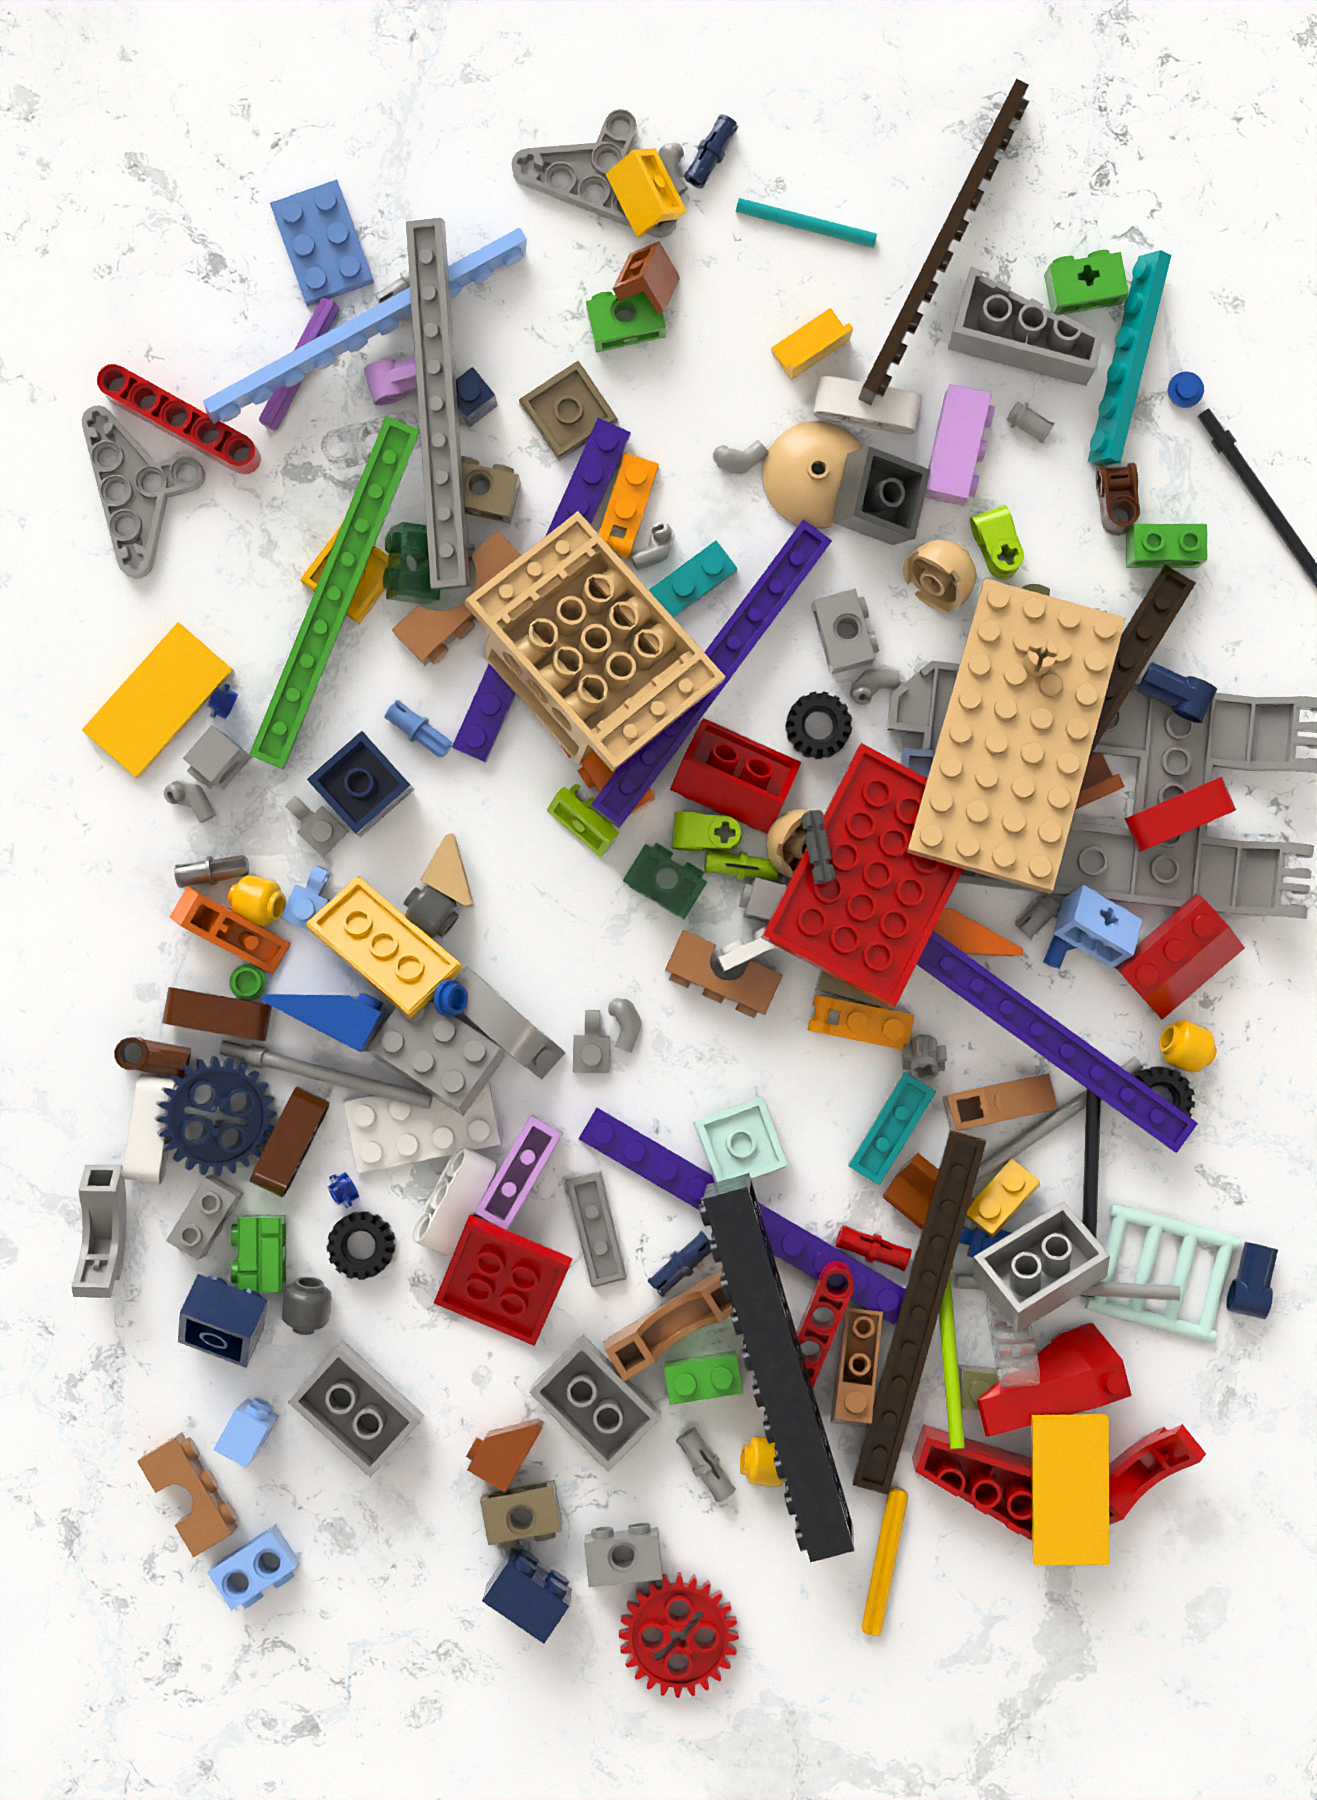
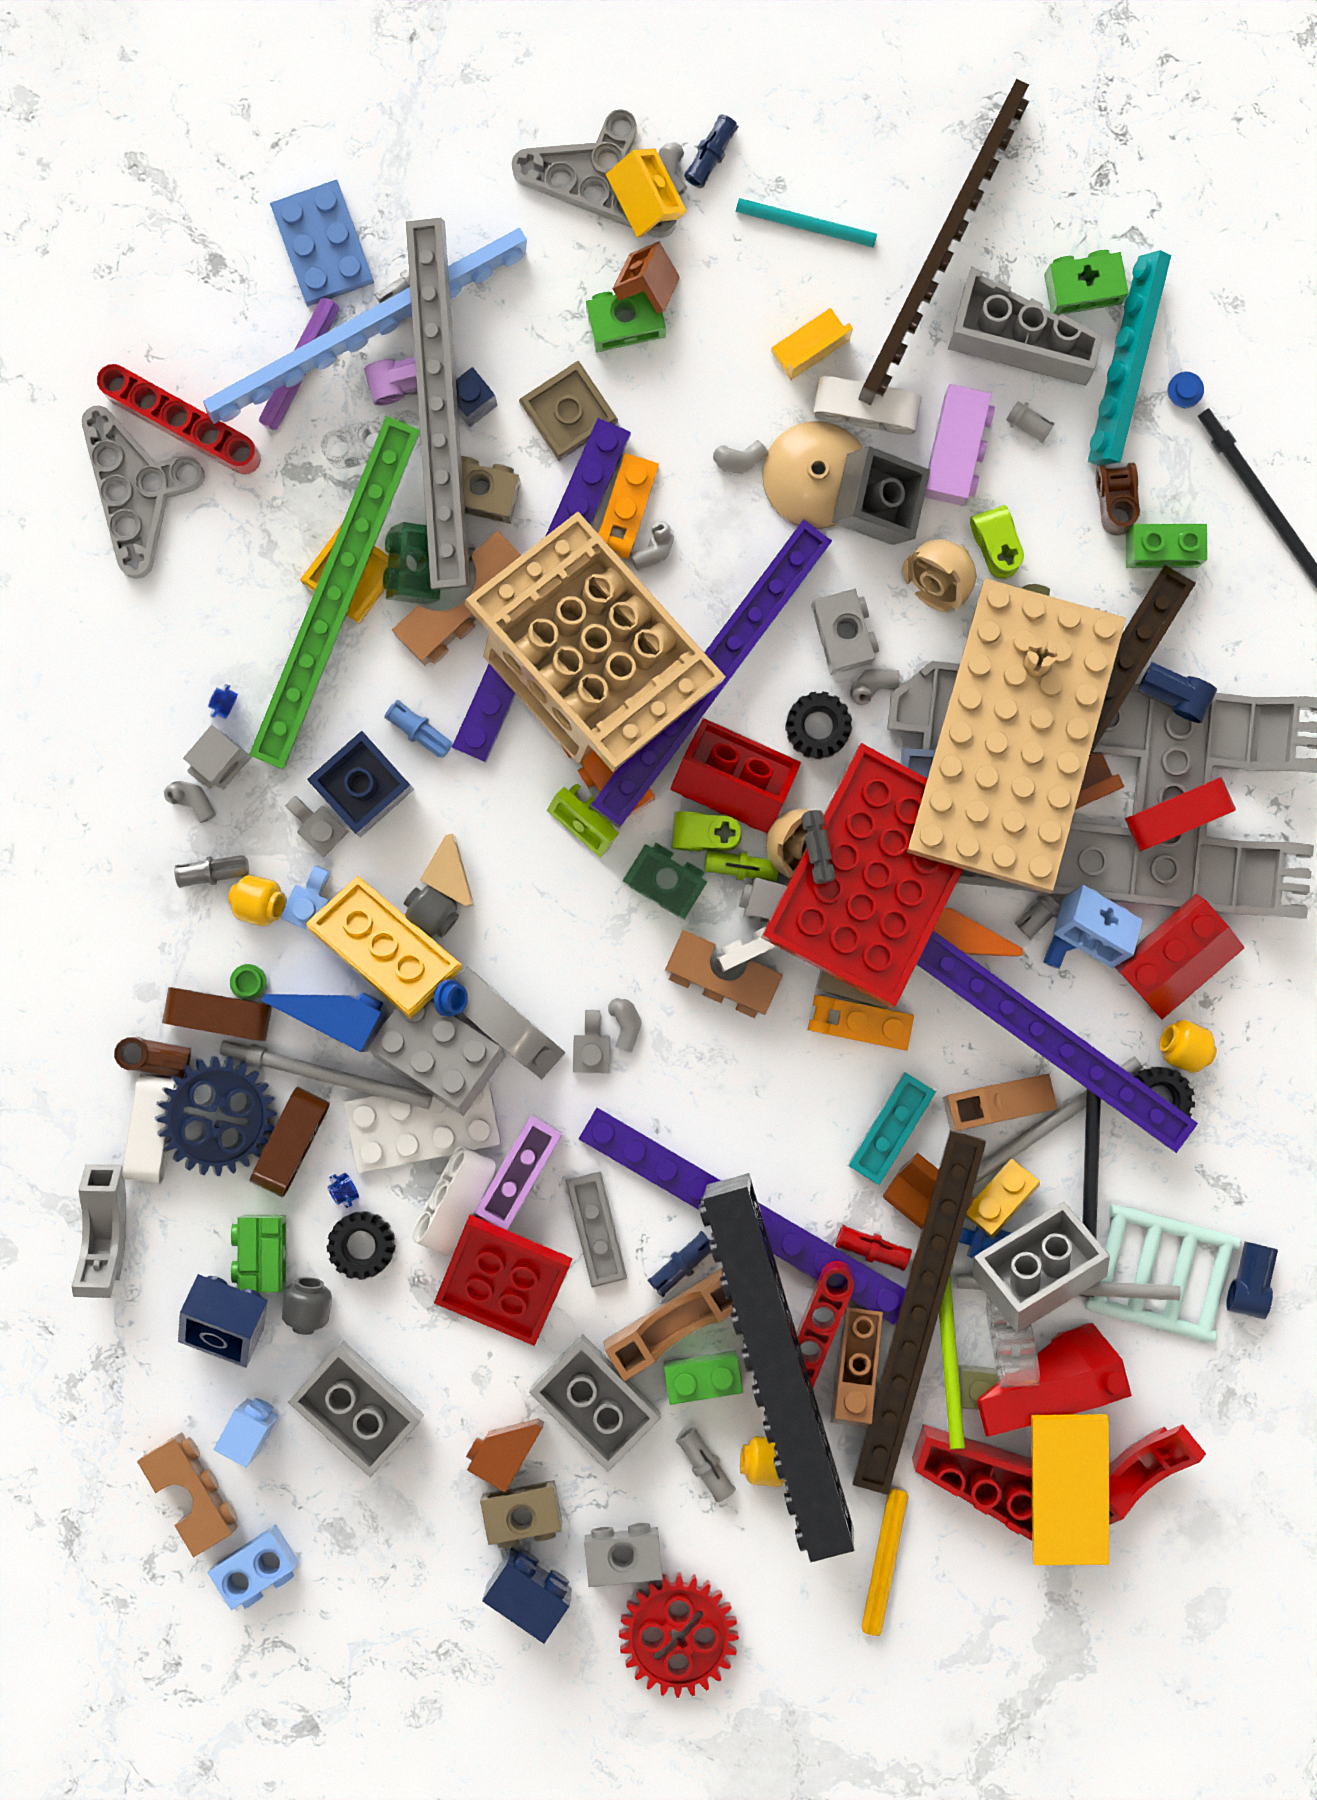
yellow tile [82,622,234,778] -> none
light grey brick [166,1174,243,1260] -> none
orange slope [170,886,291,975] -> none
teal plate [649,540,738,618] -> none
light aqua plate [693,1097,788,1182] -> none
light grey gear [902,1035,947,1080] -> none

